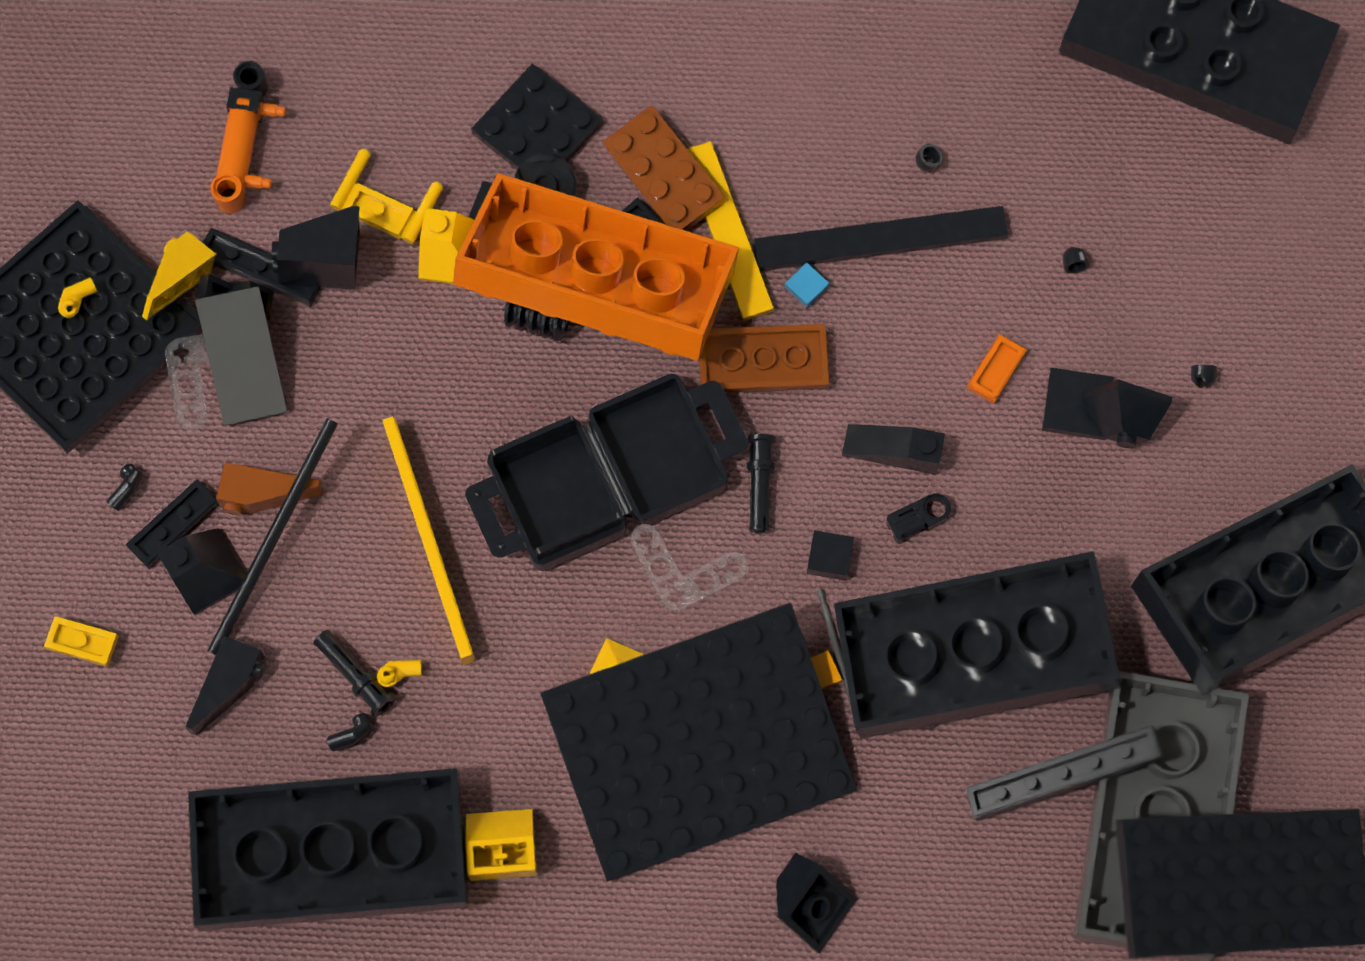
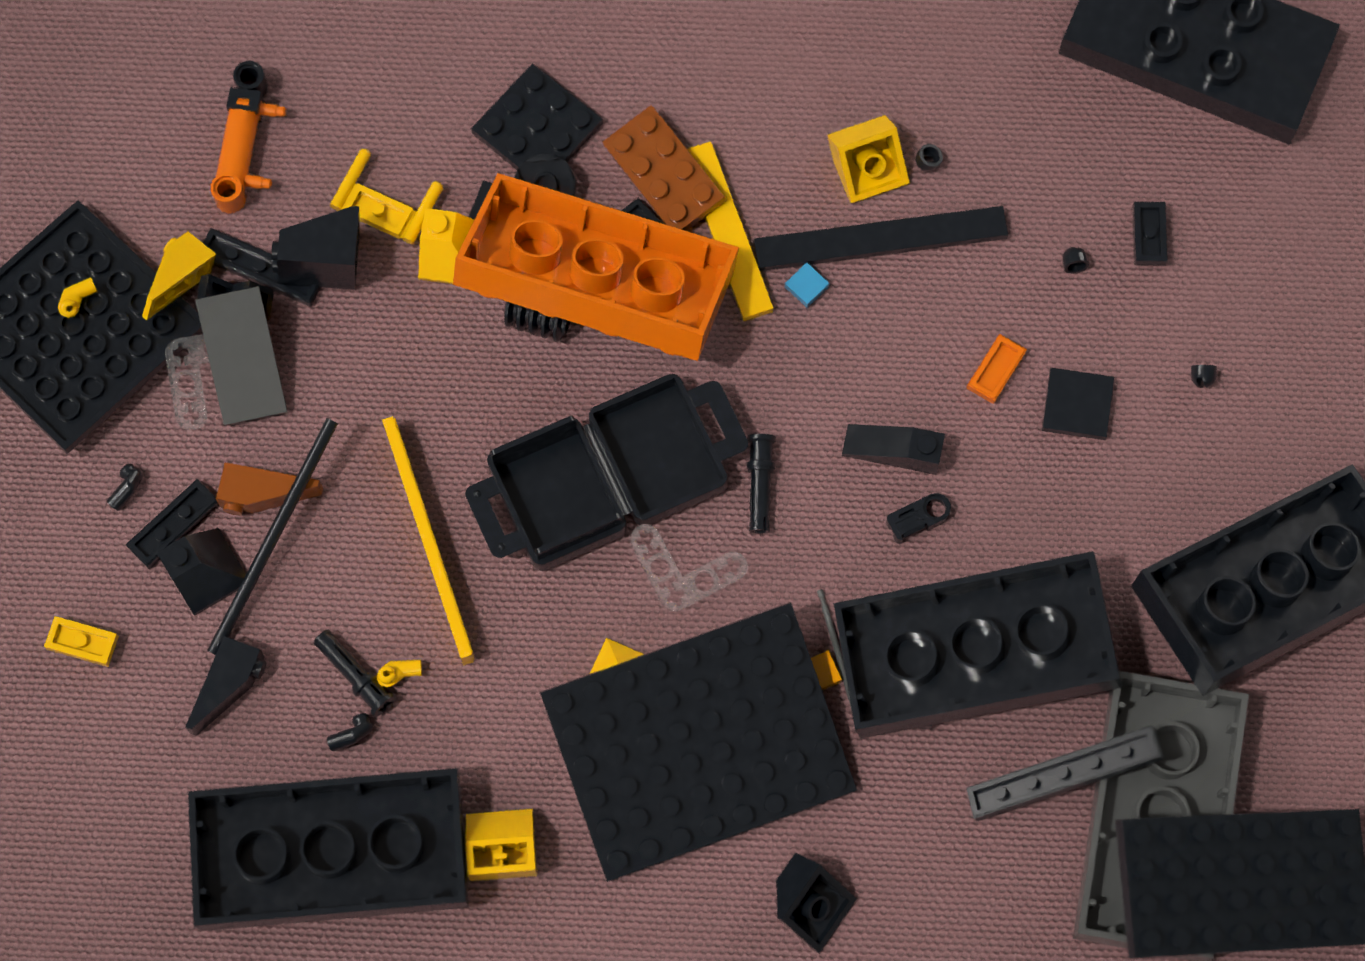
dark orange plate [699,324,829,393] -> none
black piece [806,530,854,581] -> none
black slope [1081,379,1172,448] -> none
none -> yellow slope [827,115,909,203]
none -> black plate [1132,202,1168,266]

